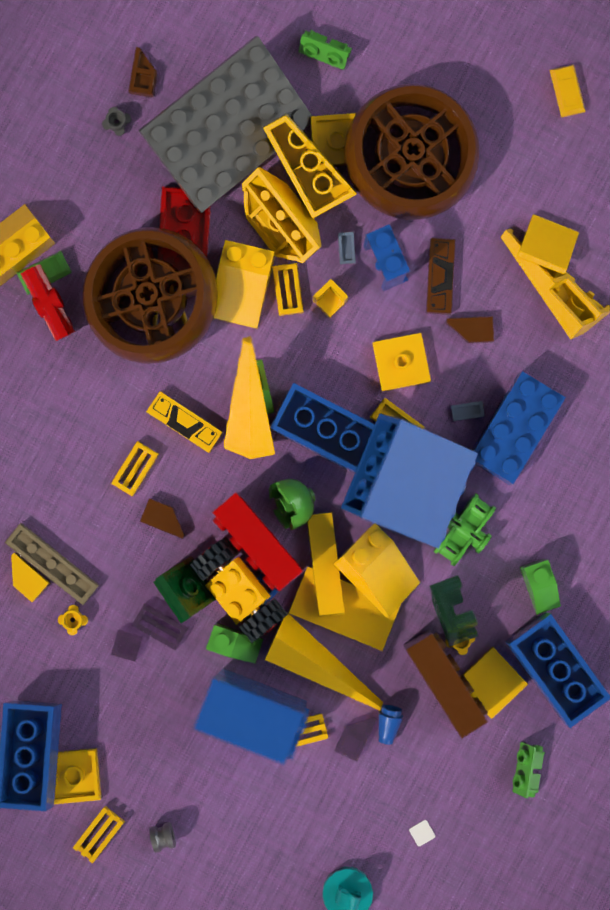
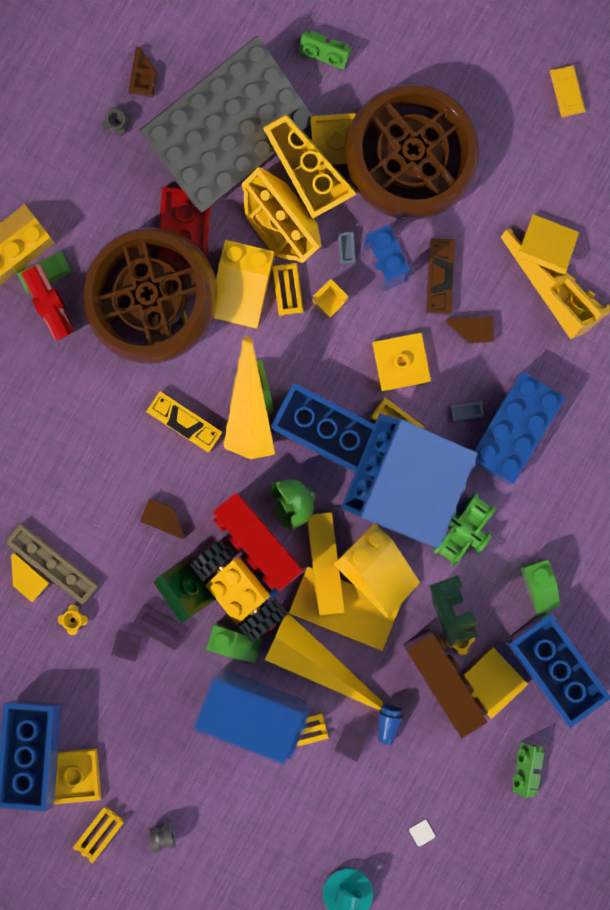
yellow tile [111,441,159,497] -> none

